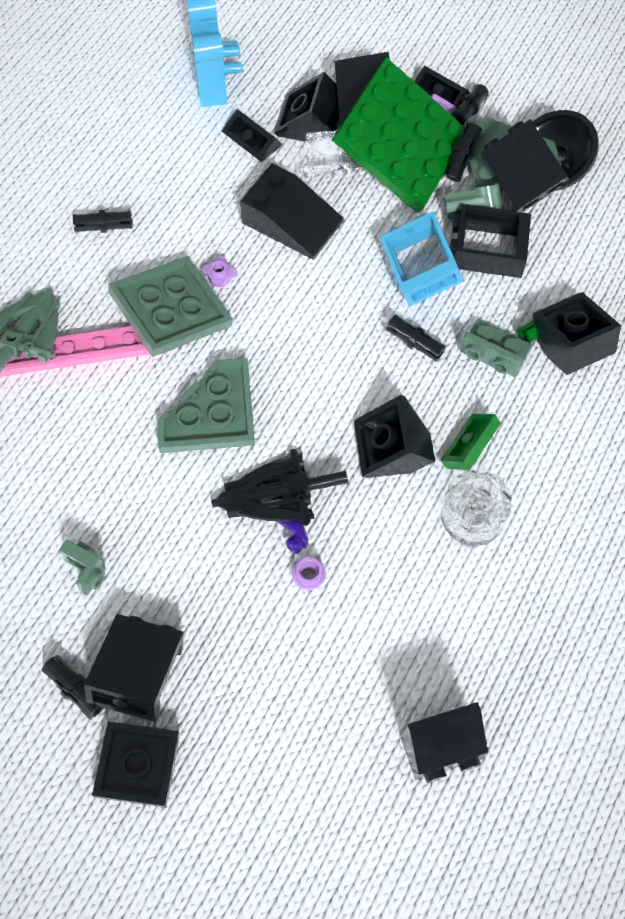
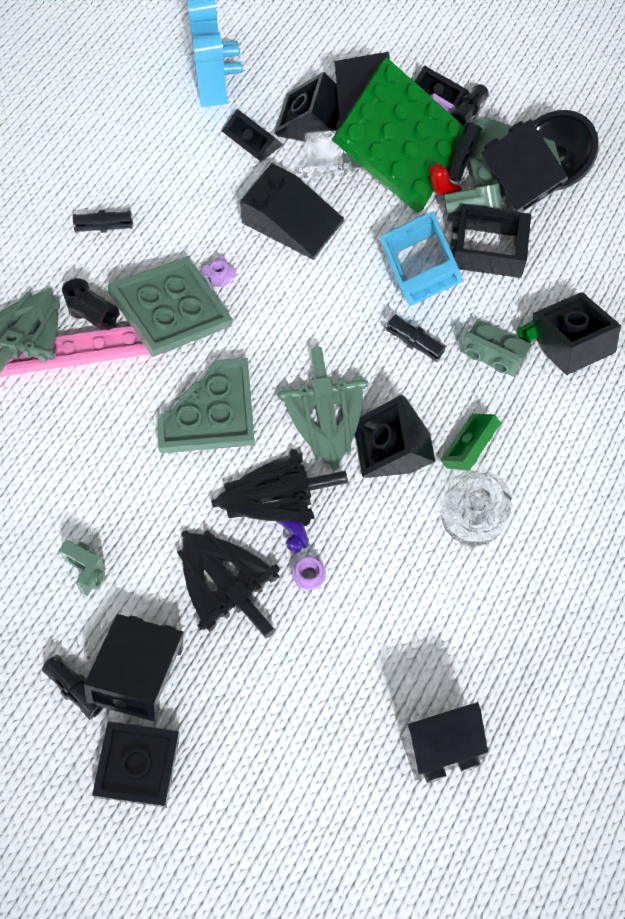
none -> black piece [62,278,120,330]
none -> black bar [177,529,280,639]
none -> sand green bar [277,346,368,470]
none -> red arm [429,163,462,196]

